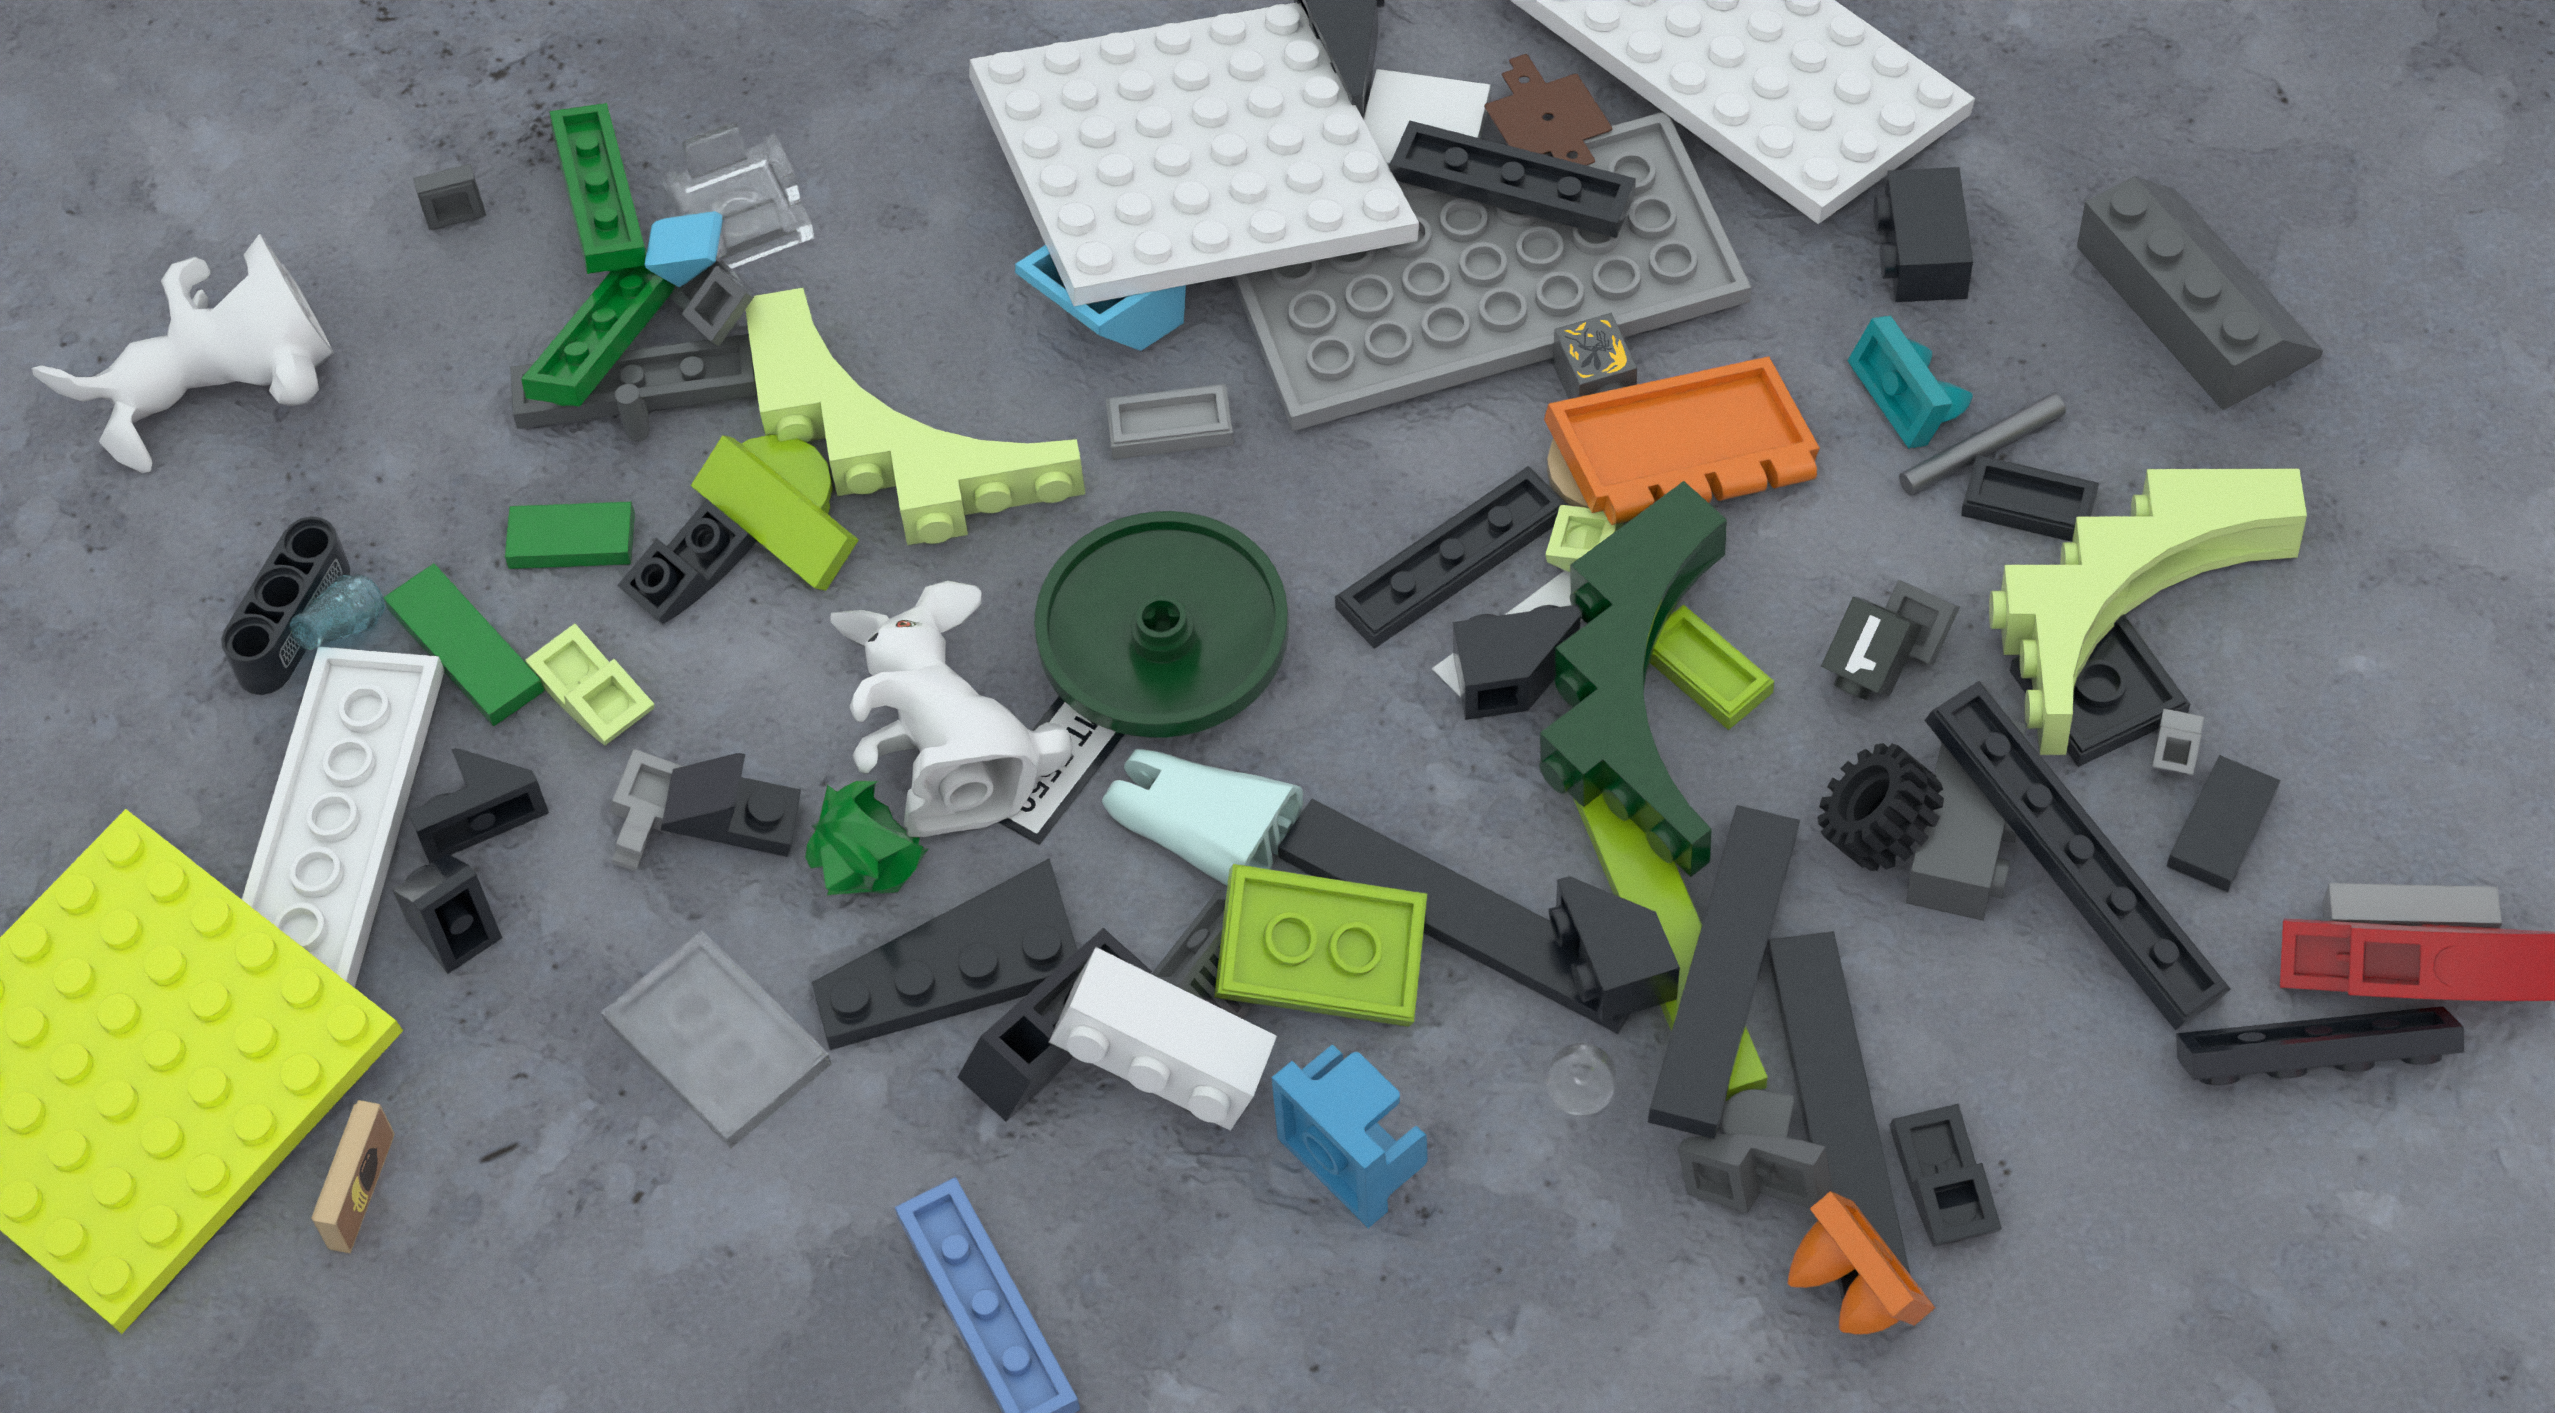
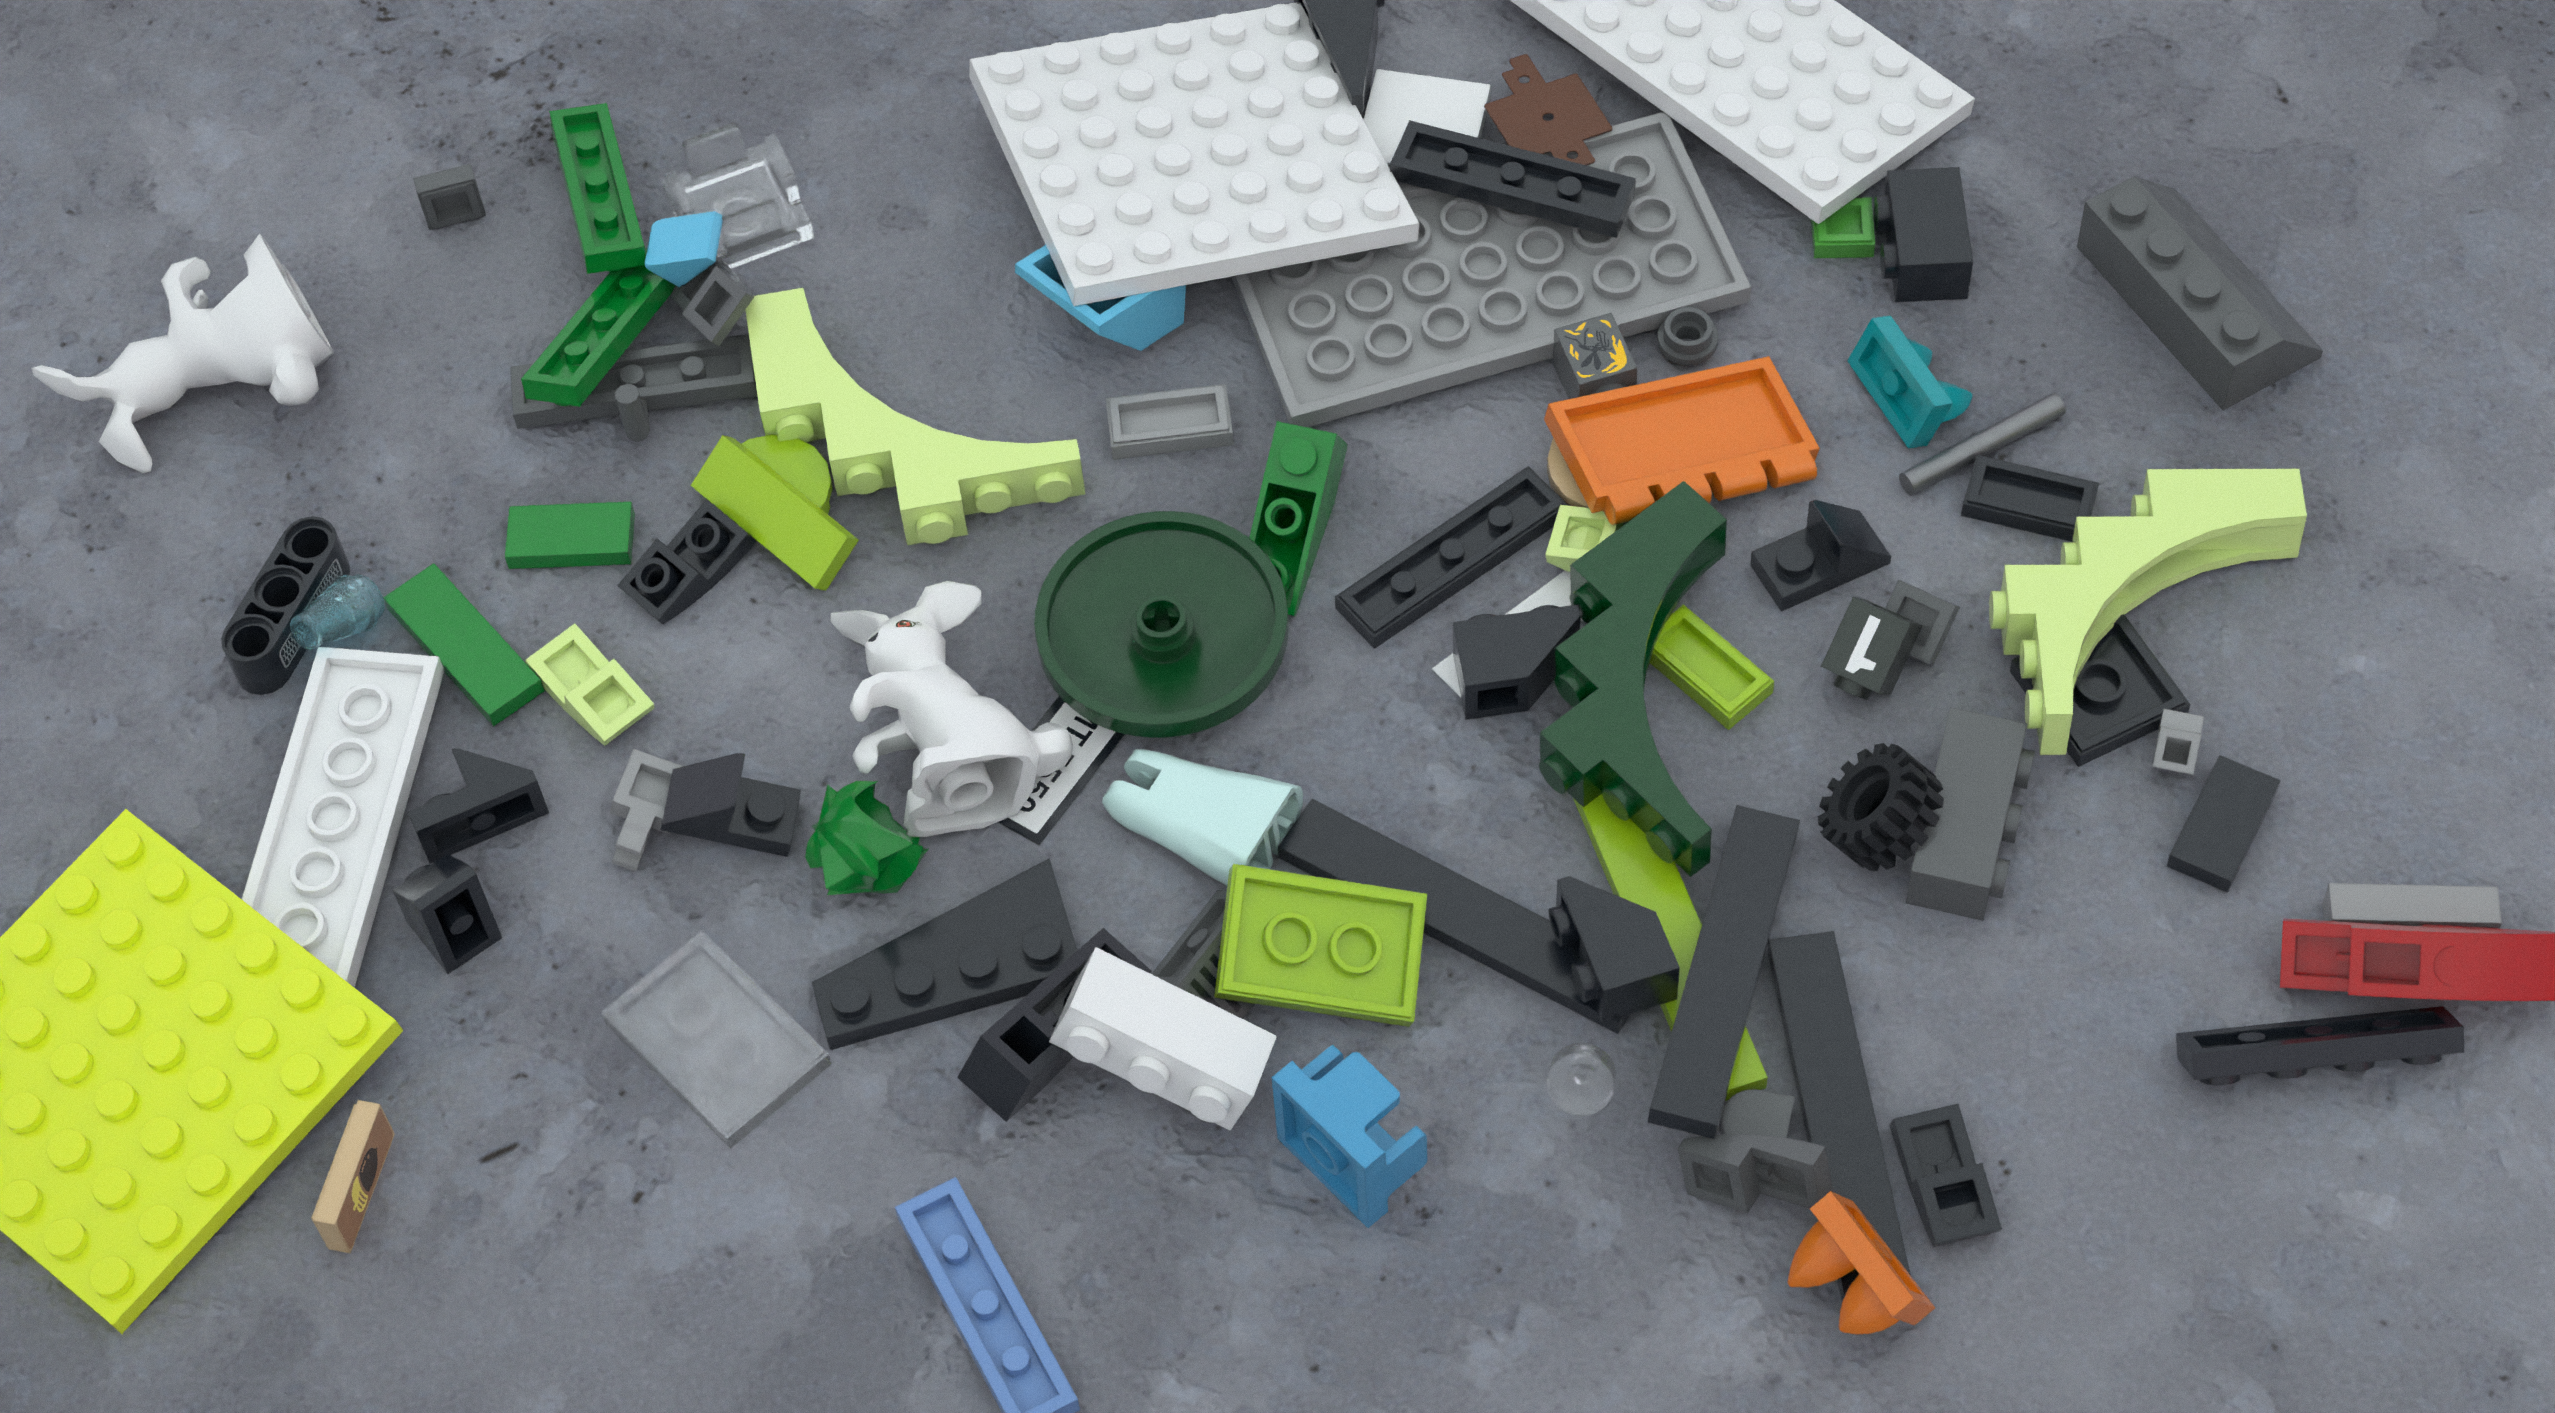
black tile [1924,681,2231,1031] -> none
none -> green slope [1249,421,1348,617]
none -> dark grey plate [1657,307,1718,365]
none -> black slope [1750,500,1891,612]
none -> bright green tile [1811,197,1875,258]

